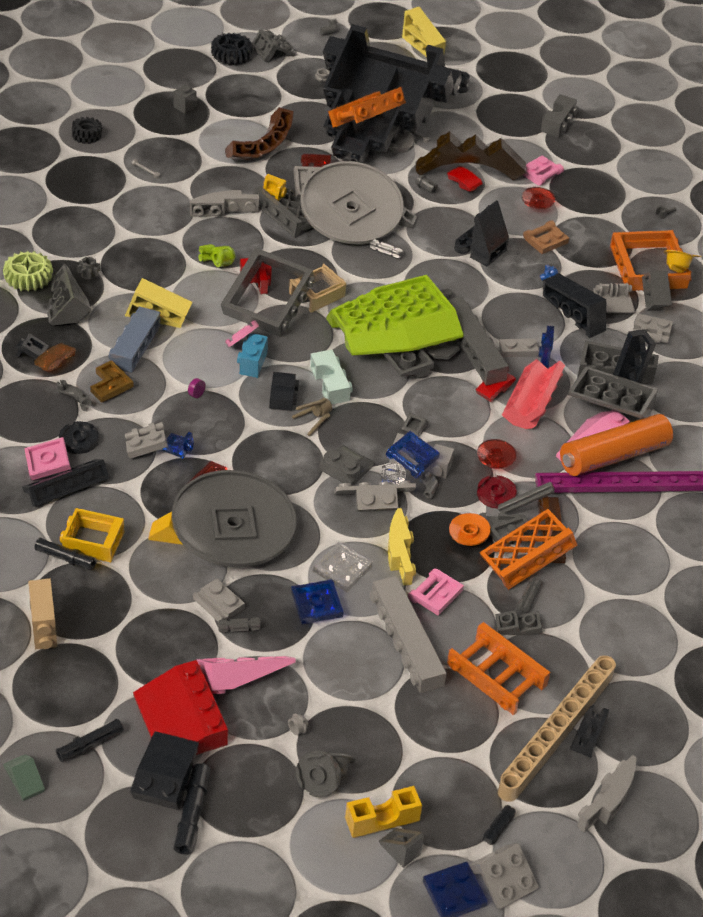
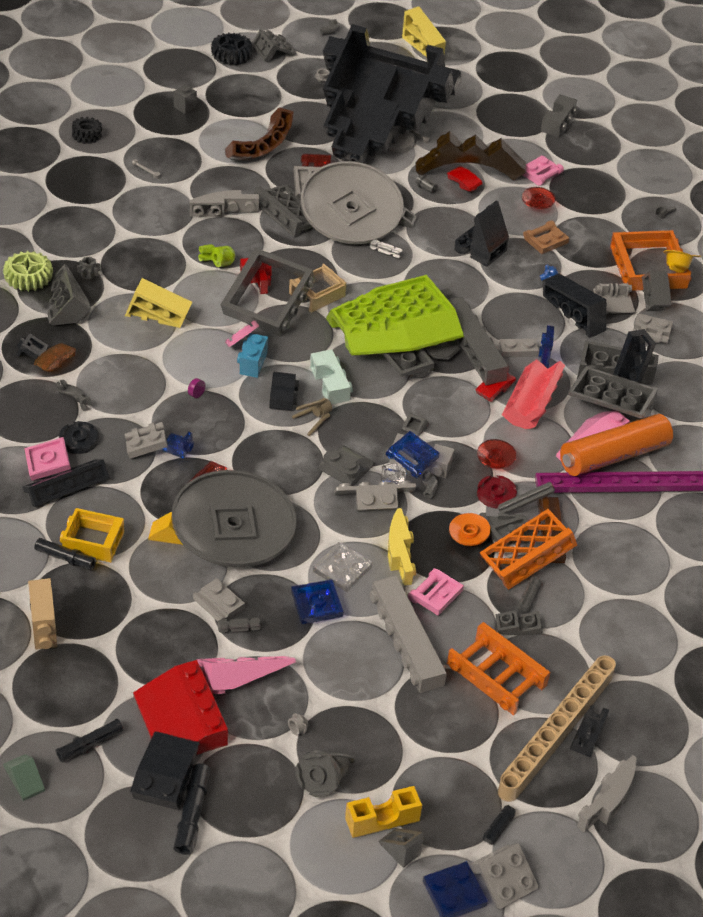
pearl gold plate [90,360,134,403] -> none
sand blue brick [108,306,161,373] -> none
yellow bracket [263,174,287,201] -> none
orange fence [328,87,406,127] -> none
black wheel [457,71,470,93] -> none

